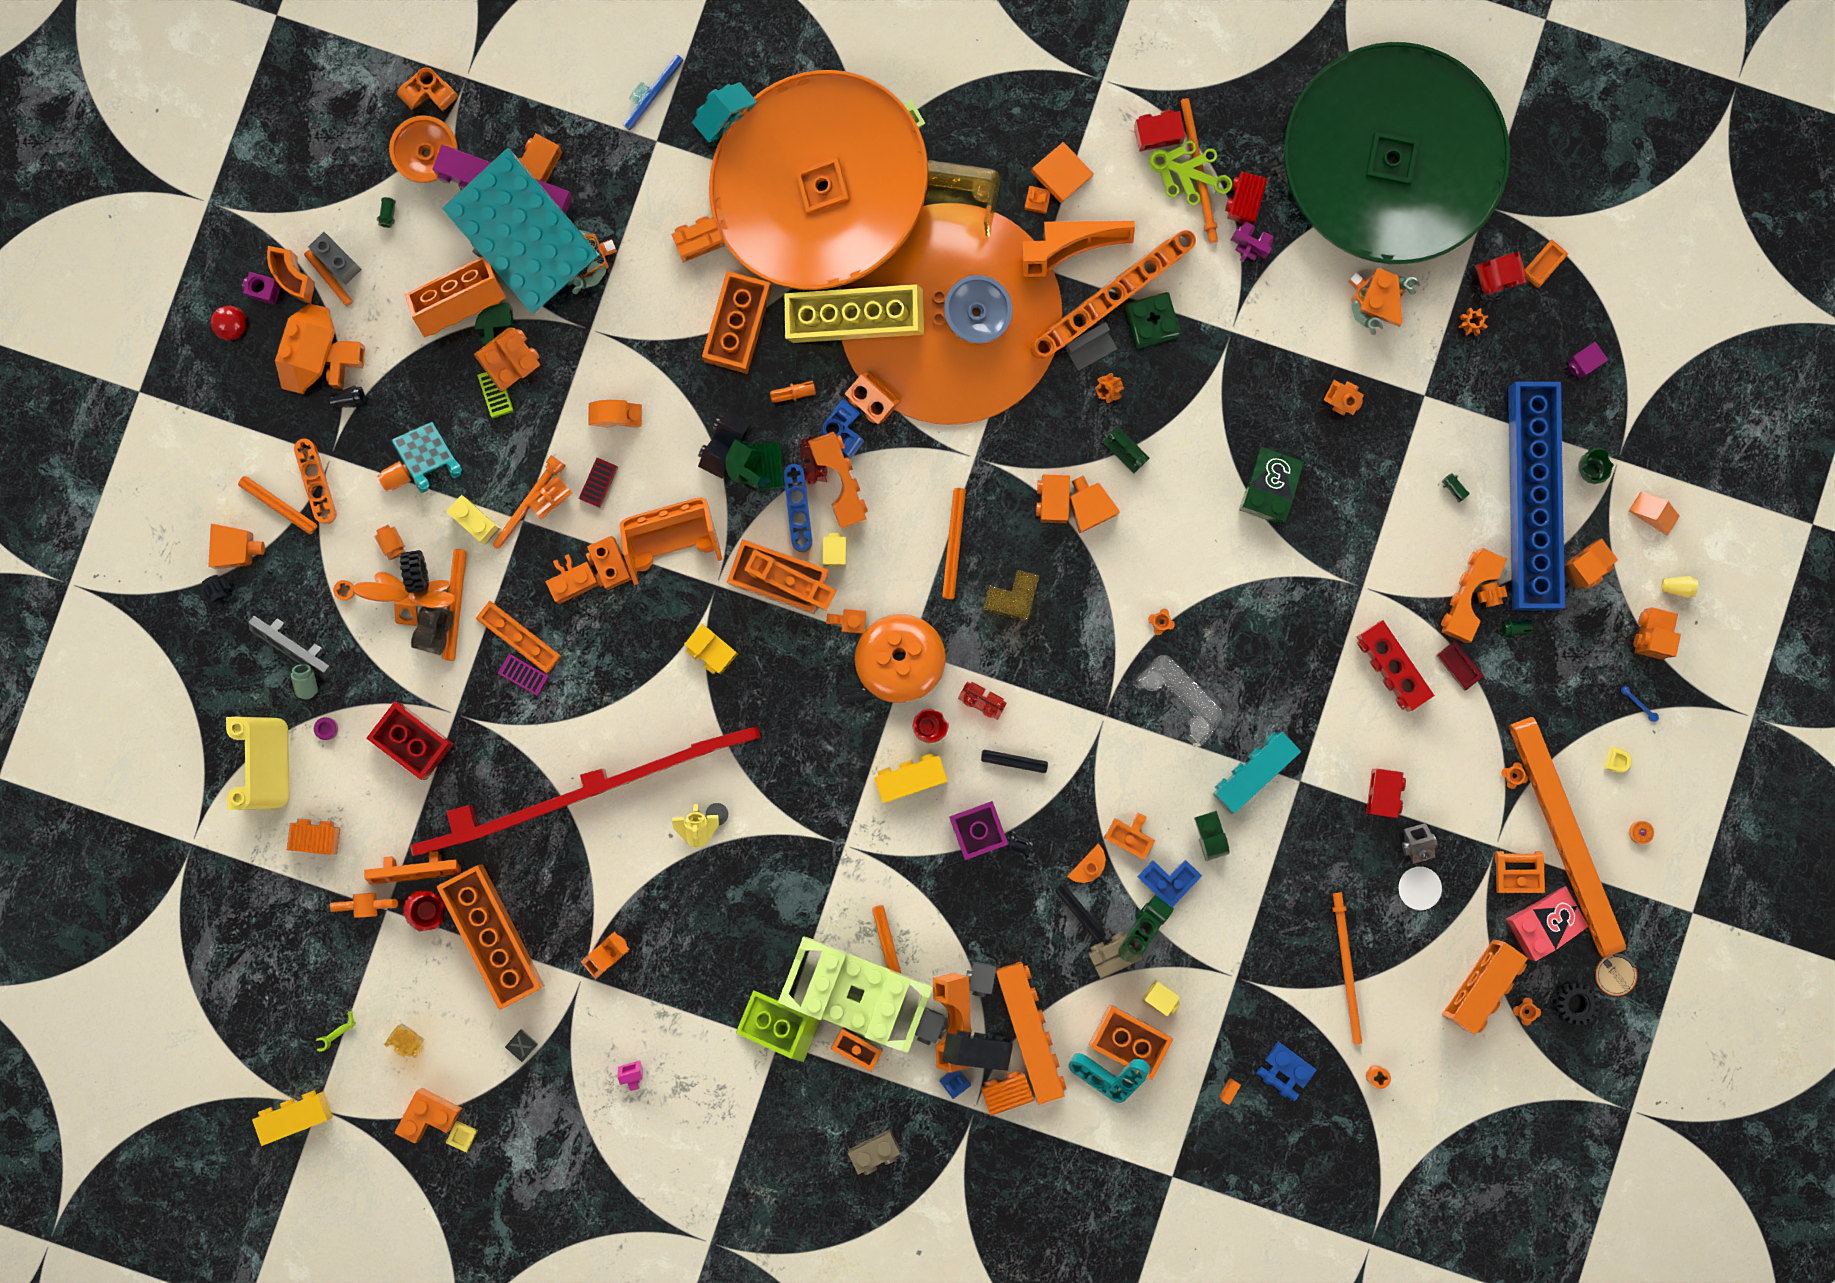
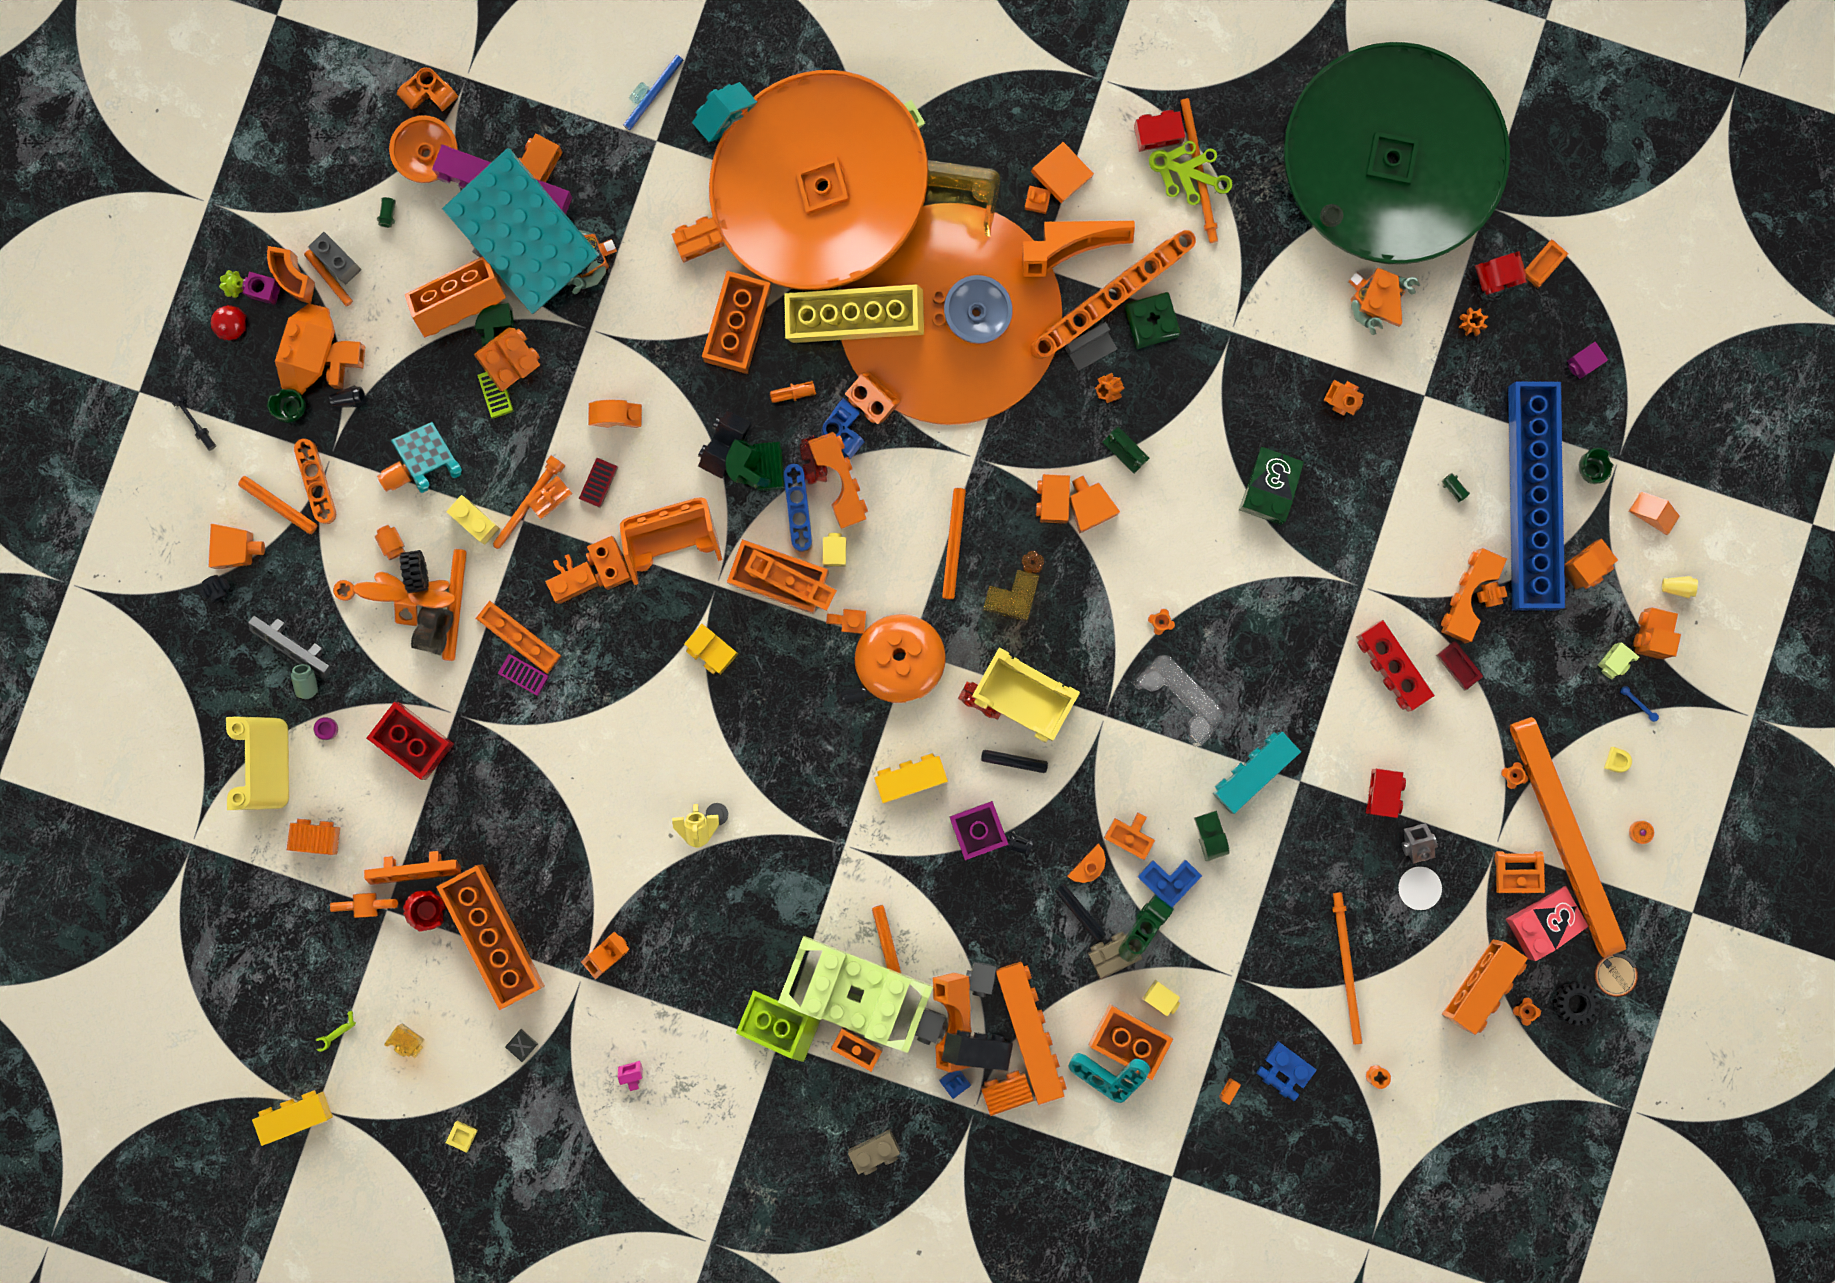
orange brick [395,1088,463,1143] -> none
red piece [410,726,761,856] -> none
red hair [912,709,949,744] -> none
red brick [1225,172,1267,225] -> none
magenta hips [1230,221,1274,262] -> none
dark green pin [1501,620,1533,638] -> none
none -> black piece [171,393,216,451]
none -> lime plant [219,270,244,298]
none -> dark green hair [267,389,306,423]
none -> light yellow windscreen [972,648,1080,743]
none -> clear orange plate [1022,551,1044,573]
none -> clear smoke plate [1320,204,1343,227]
none -> yellowish green brick [1598,643,1639,679]

